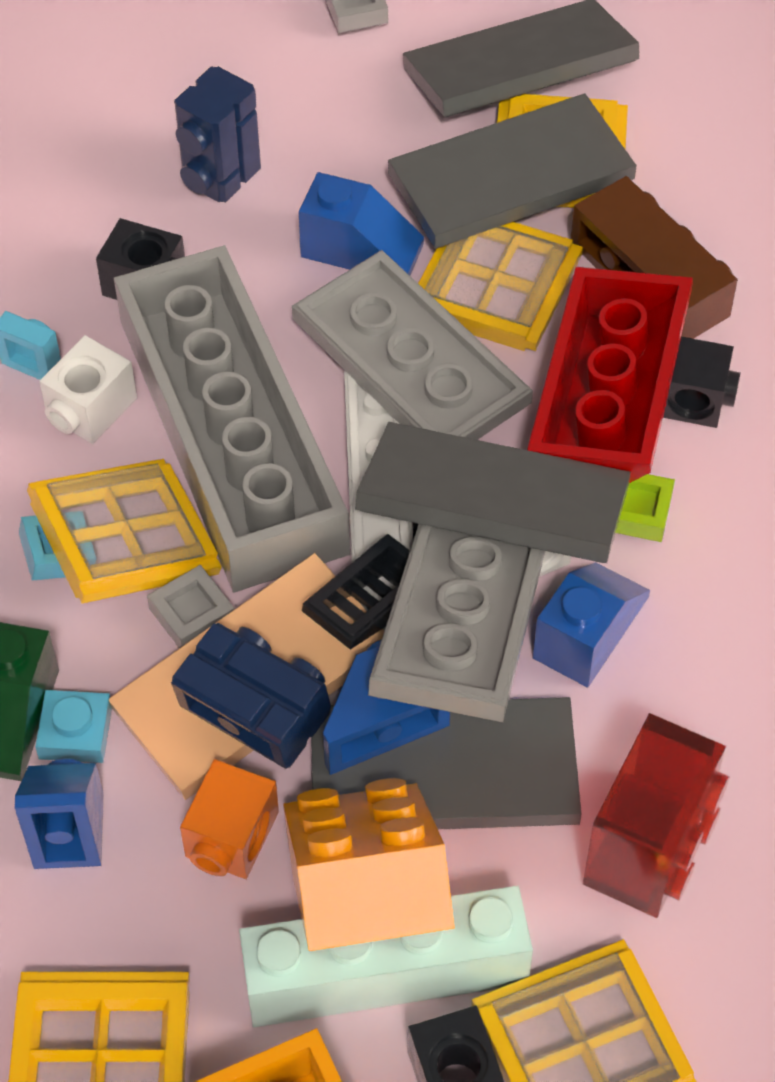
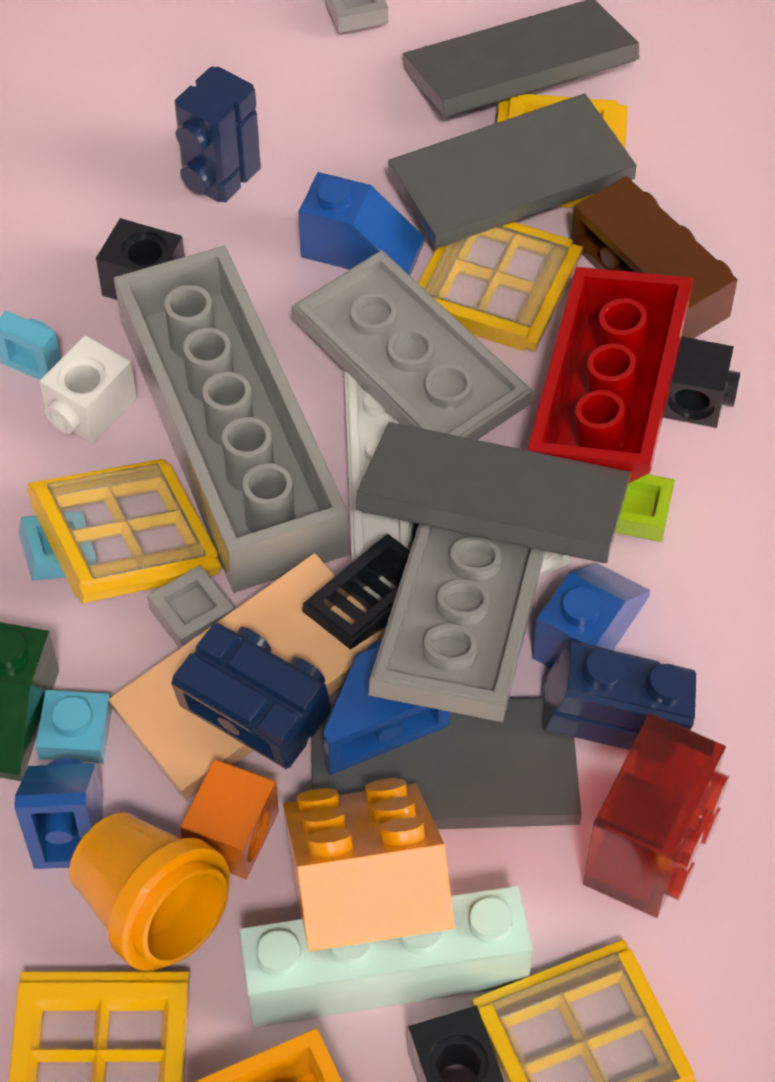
none -> light orange piece [69,812,230,971]
none -> dark blue brick [542,640,696,759]

